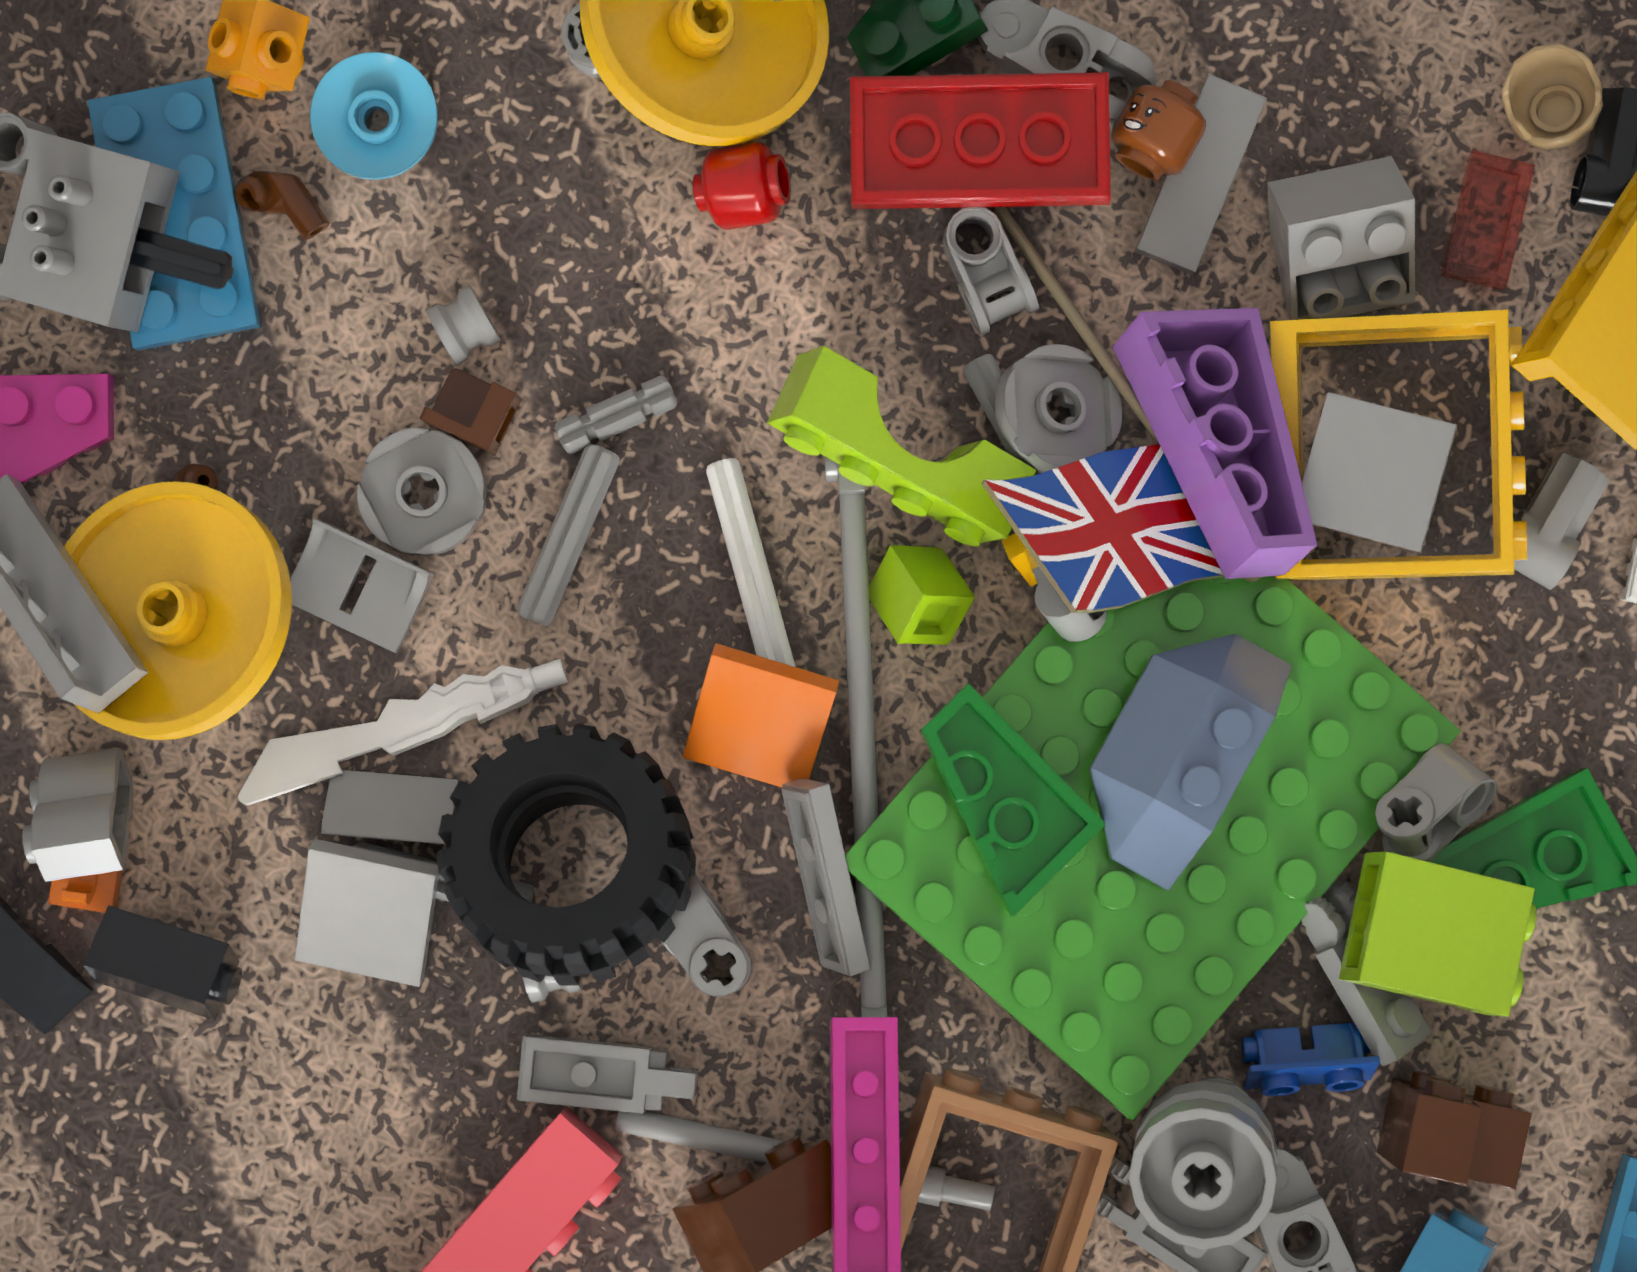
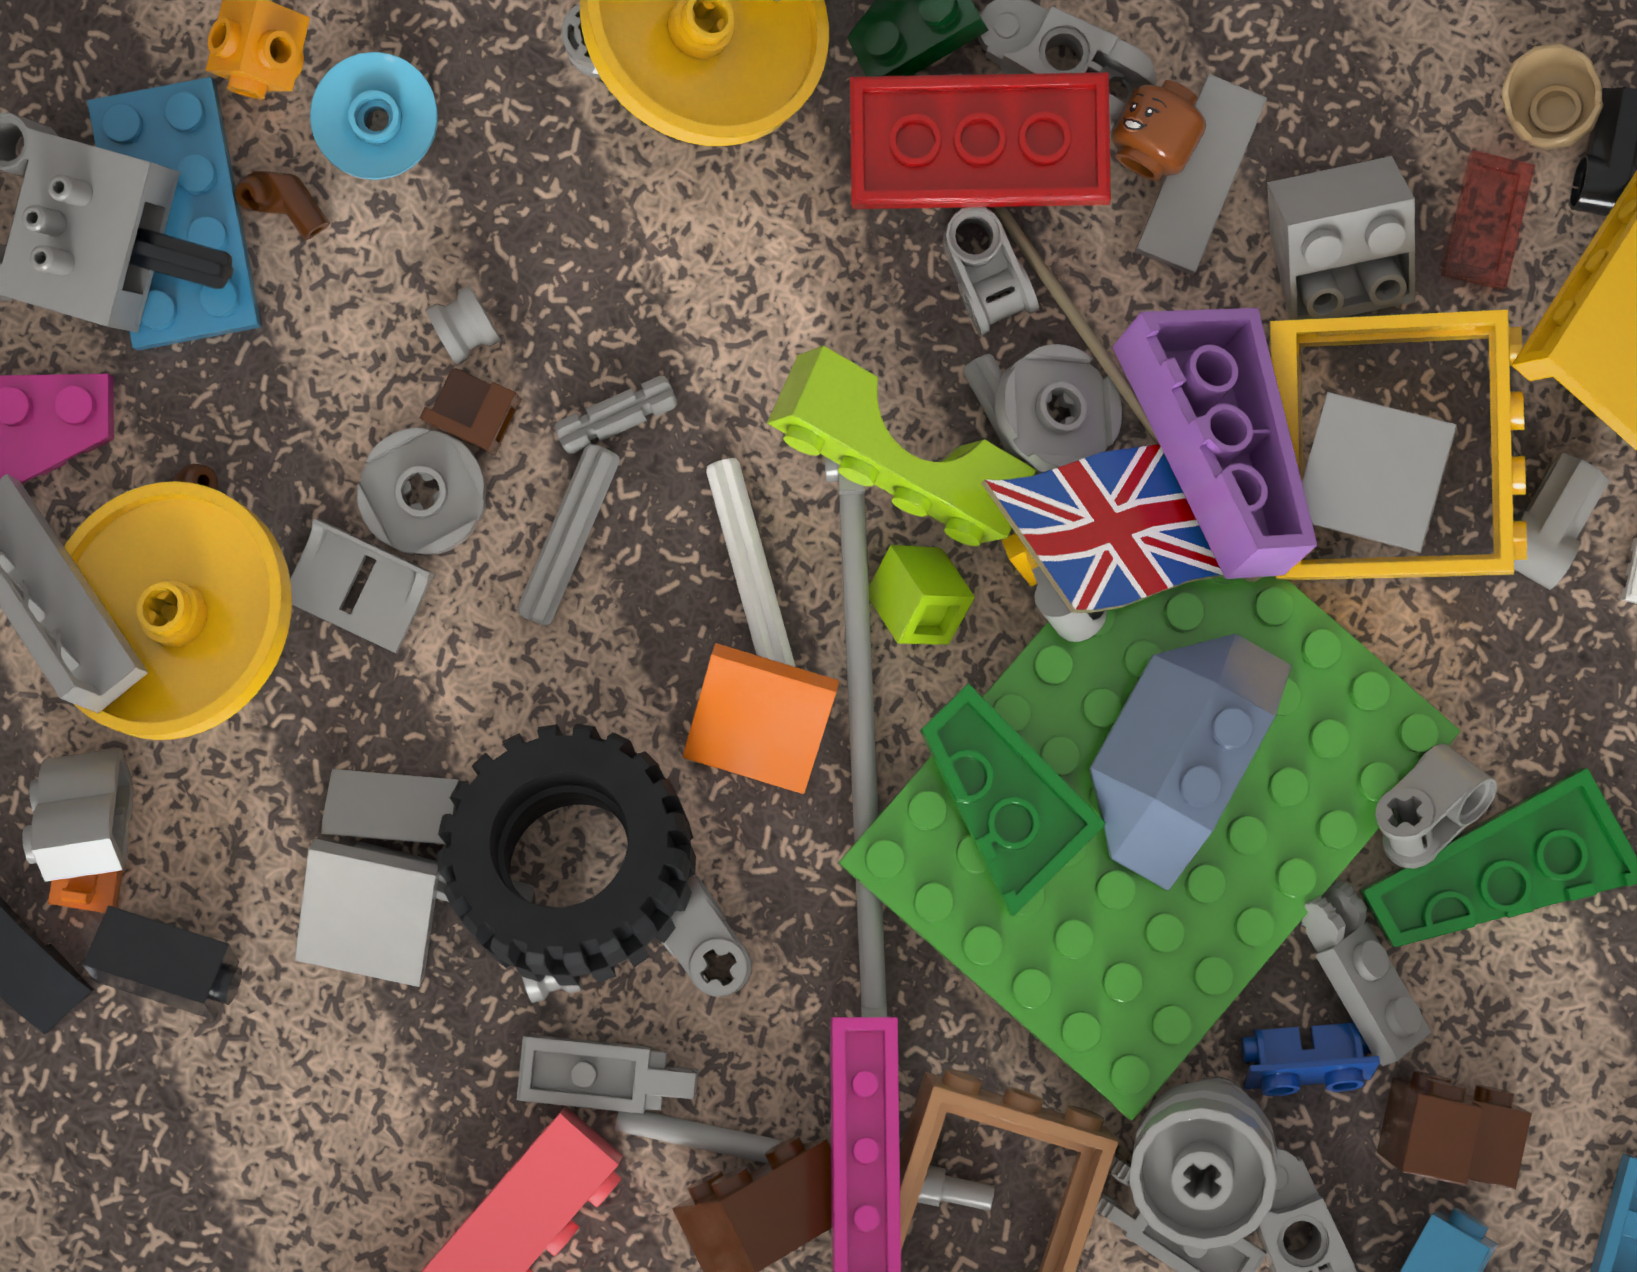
white sword [238,659,568,806] -> none
red head [693,142,791,230] -> none
light grey tile [781,778,870,976] -> none
lime brick [1339,852,1537,1017] -> none

